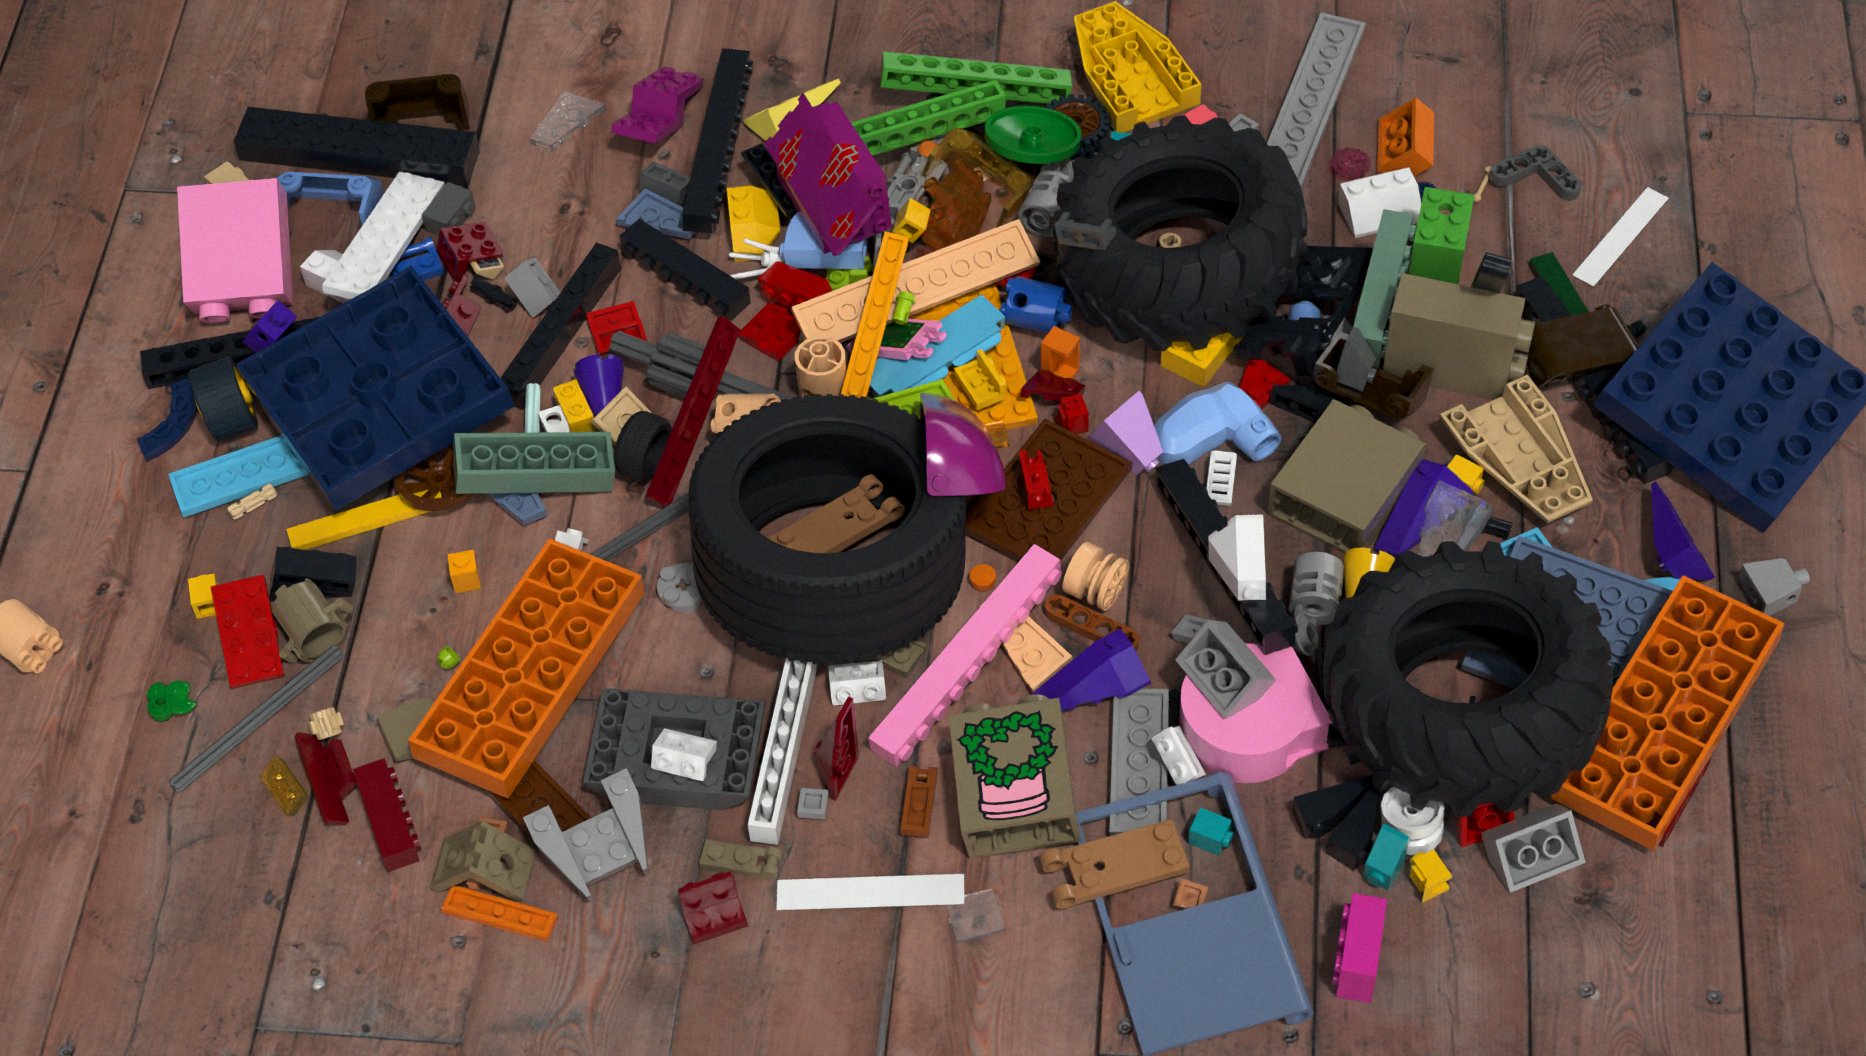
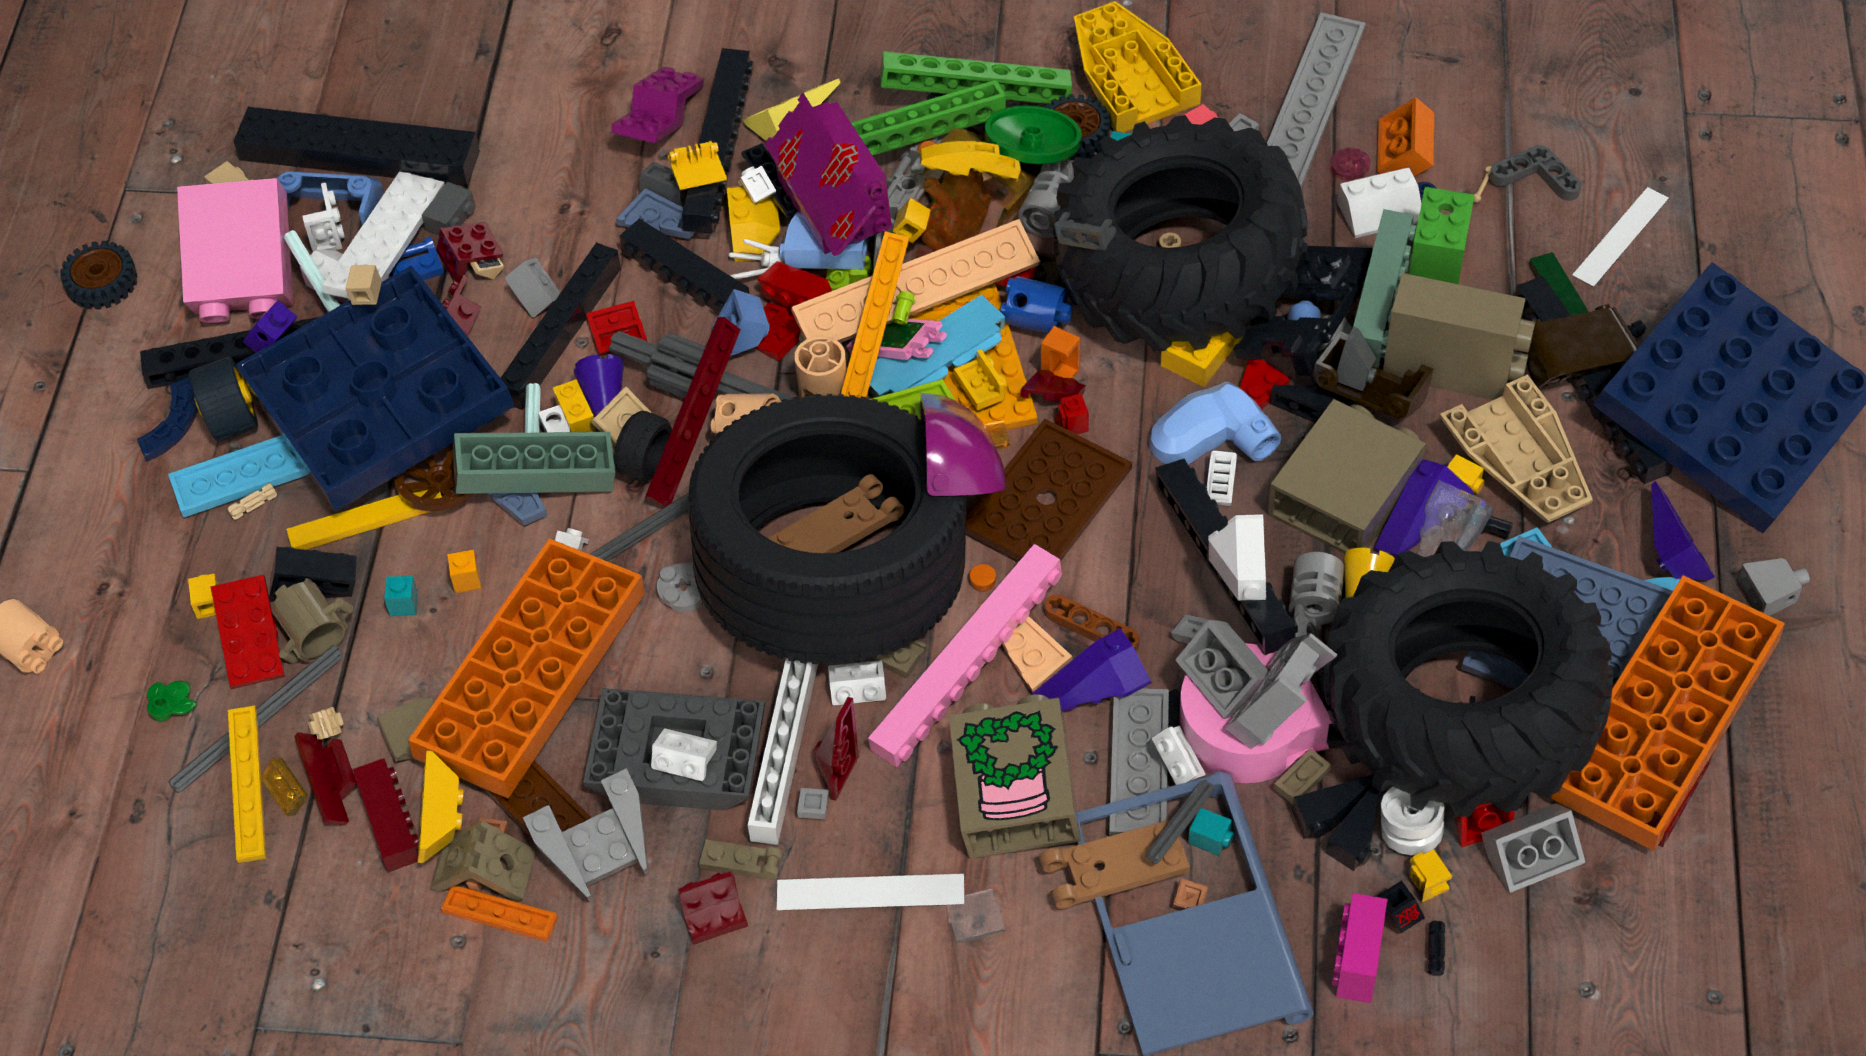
dark brown windscreen [365,74,470,130] -> none
lime hinge [437,646,461,670] -> none
black pin [470,276,518,312] -> none
clear wing [530,91,606,152] -> none
dark orange plate [901,765,938,837] -> none
red hinge [1019,450,1054,510] -> none
light nougat wheel [1063,541,1129,611] -> none
lavender slope [1088,391,1163,475] -> none
teal slope [1363,824,1410,890] -> none
black beam [1470,252,1512,293] -> none
none -> wheel [60,241,138,310]
none -> yellow tile [228,706,266,863]
none -> light aqua axle [283,230,340,312]
none -> white bracket [303,182,345,252]
none -> tan brick [345,264,382,305]
none -> teal brick [384,576,418,616]
none -> yellow wedge [418,751,463,863]
none -> yellow hinge [667,141,727,190]
none -> medium blue slope [711,289,770,356]
none -> white bracket [738,166,776,204]
none -> yellow slope [920,141,1021,179]
none -> dark grey axle [1145,780,1214,864]
none -> light grey wedge [1225,633,1337,749]
none -> dark tan plate [1274,749,1332,804]
none -> black brick [1377,880,1425,933]
none -> black axle [1428,920,1445,976]

